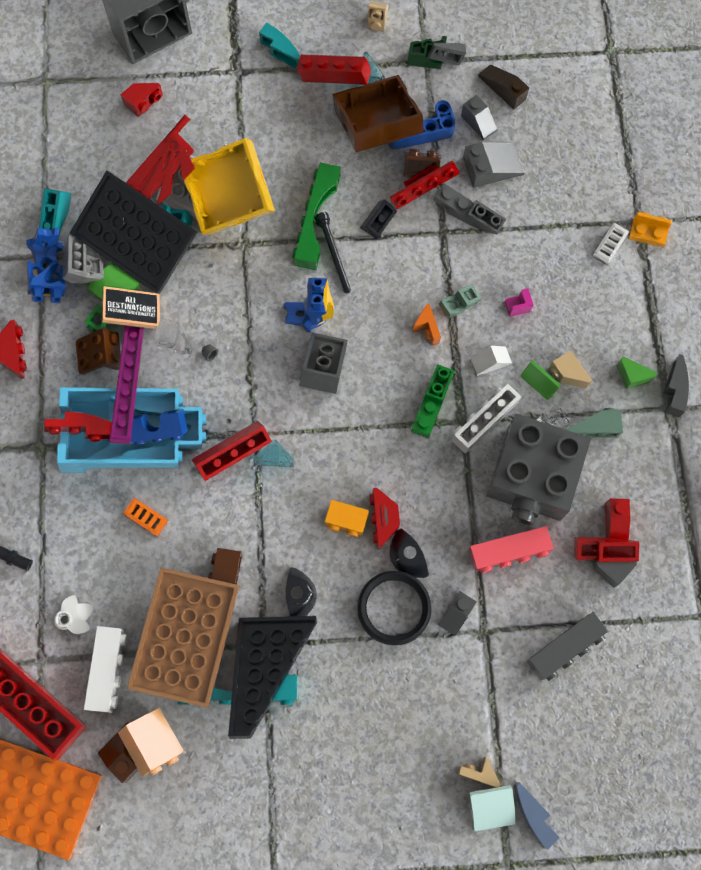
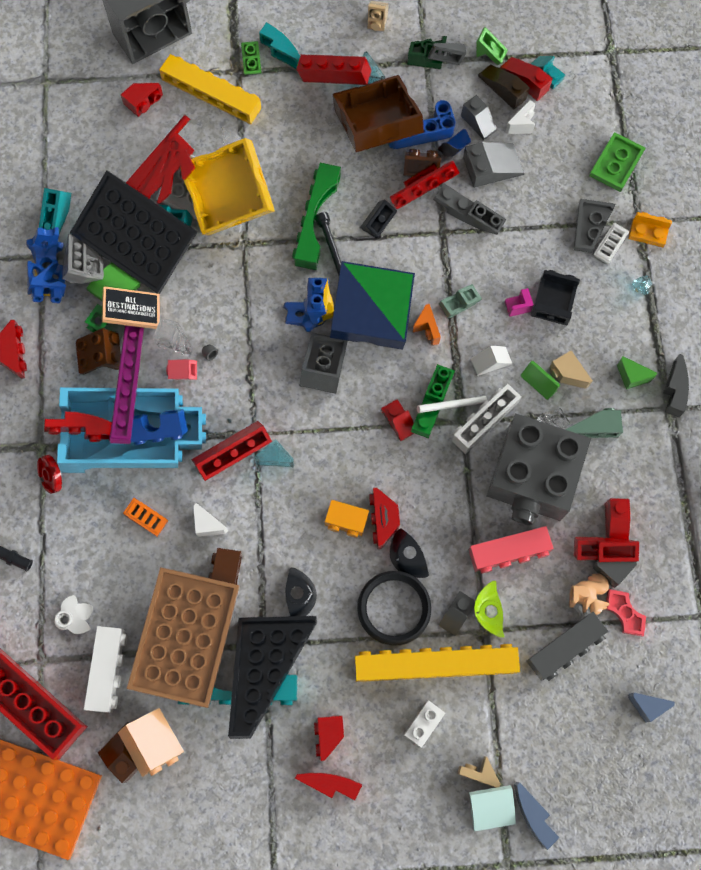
none -> red tile [37,455,62,494]
none -> yellow brick [159,54,261,125]
none -> coral brick [166,359,197,380]
none -> white slope [194,503,228,537]
none -> bright green slope [241,41,262,75]
none -> red slope [295,773,362,800]
none -> red slope [314,716,344,761]
none -> tile [330,261,415,350]
none -> yellow brick [355,644,520,682]
none -> red slope [381,399,415,441]
none -> white brick [403,700,445,748]
none -> white bar [417,396,487,413]
none -> piece [437,129,471,157]
none -> lime piece [474,580,505,638]
none -> bright green slope [476,27,508,65]
none -> red slope [500,57,553,101]
none -> white slope [505,100,535,134]
none -> teal slope [531,56,565,89]
none -> black panel [531,270,580,326]
none -> light nougat animal [569,574,609,615]
none -> dark grey wing [574,199,616,253]
none -> bright green plate [589,132,646,192]
none -> coral tile [605,589,646,637]
none -> sand blue slope [628,693,675,723]
none -> clear light blue tile [632,276,652,295]

